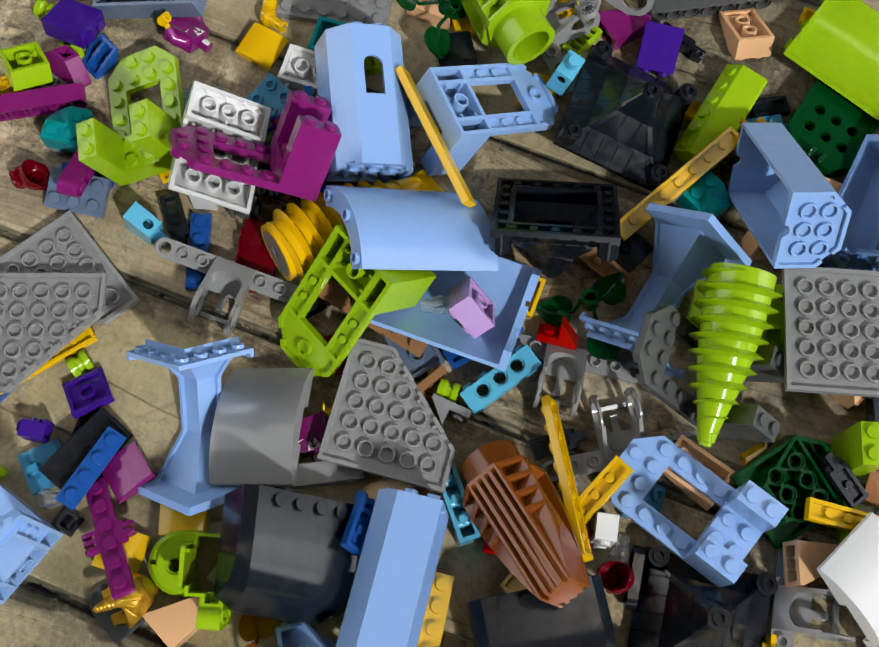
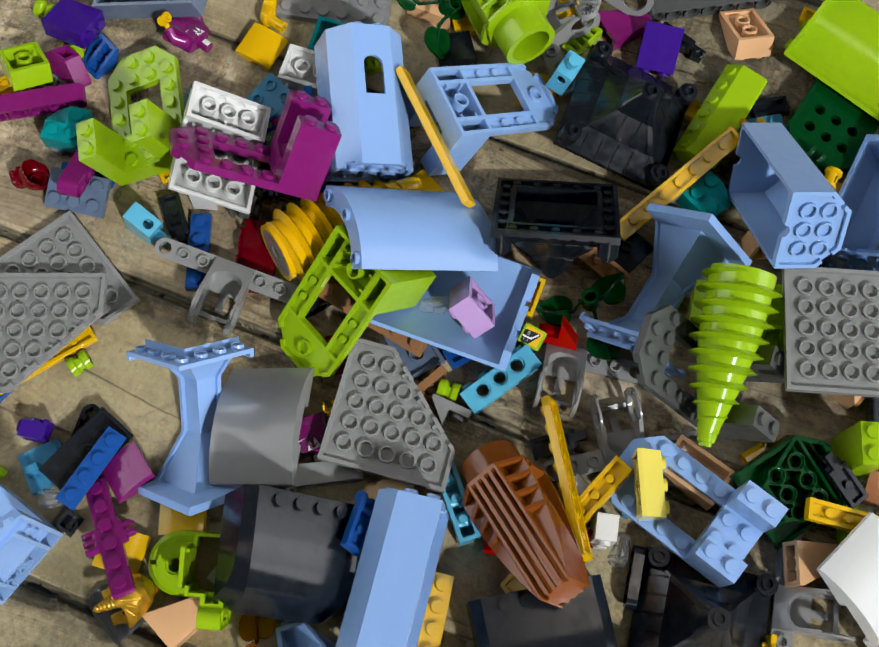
dark purple tile [62,367,115,419] -> none
dark red hair [597,561,635,595] -> none
none -> slope [517,322,547,352]
none -> light yellow slope [632,448,670,521]
none -> yellow bush [824,166,843,189]

